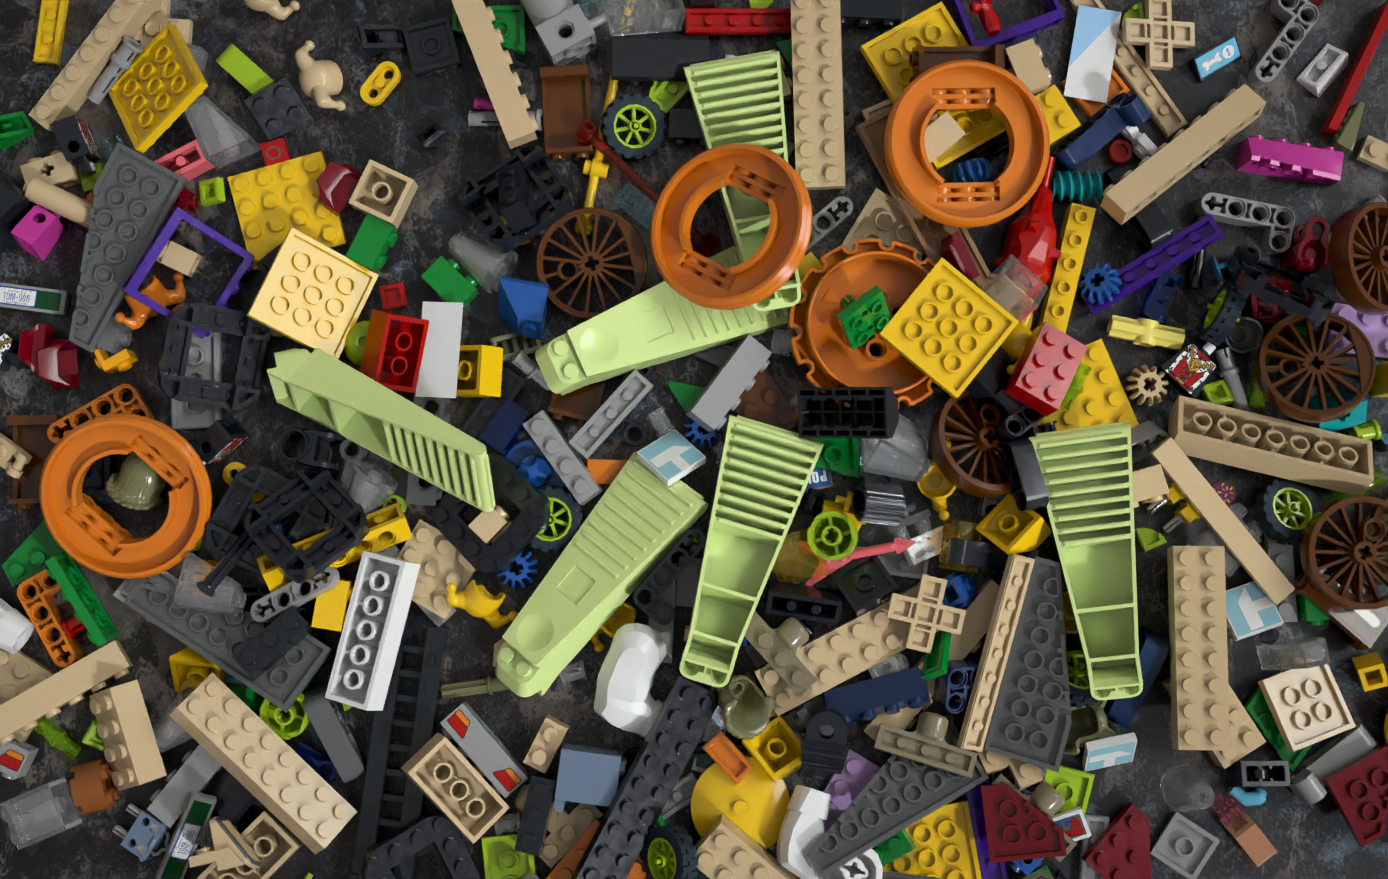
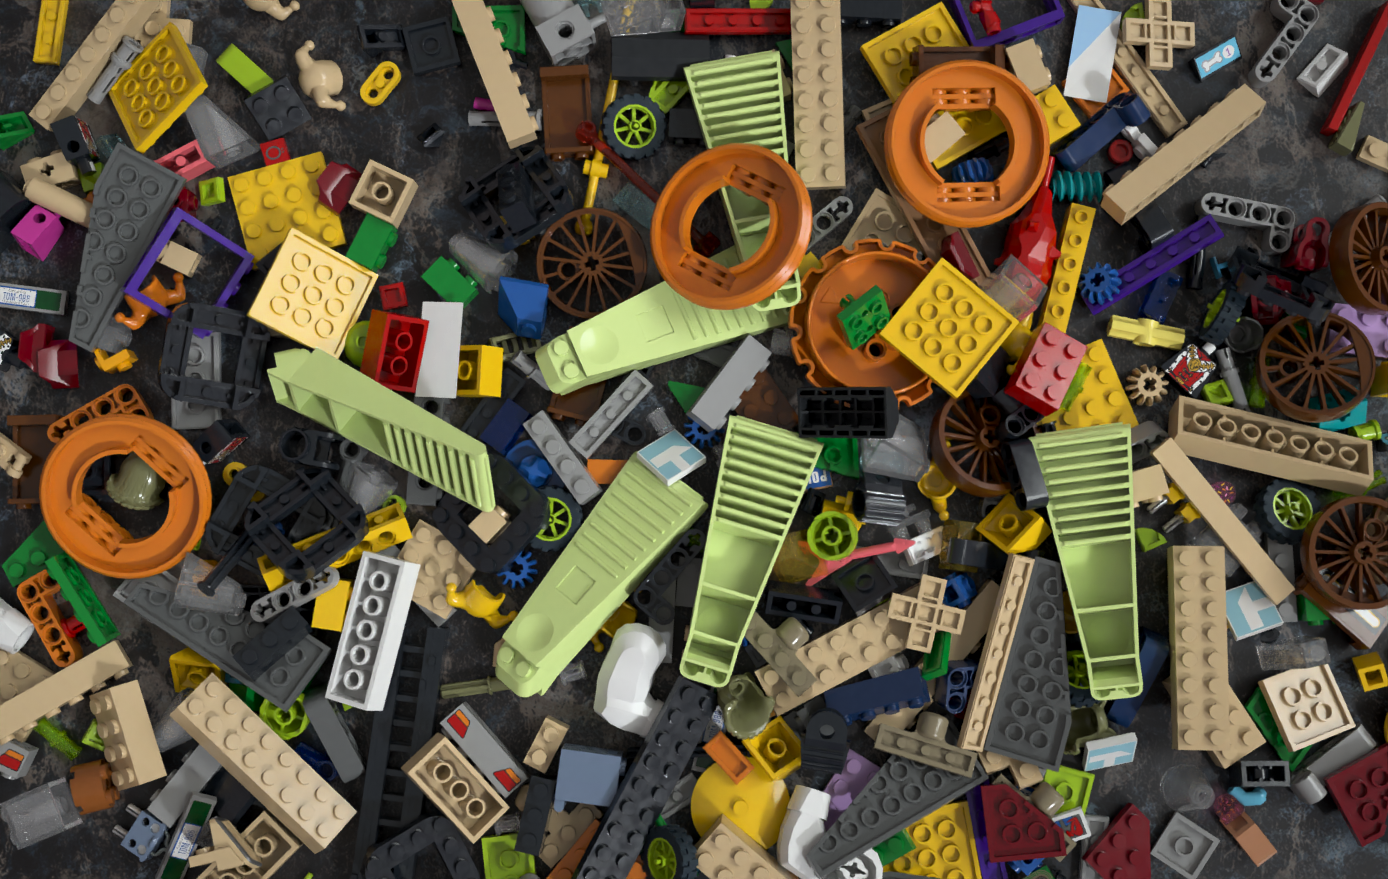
dark pink wedge [1236,135,1344,186] -> none

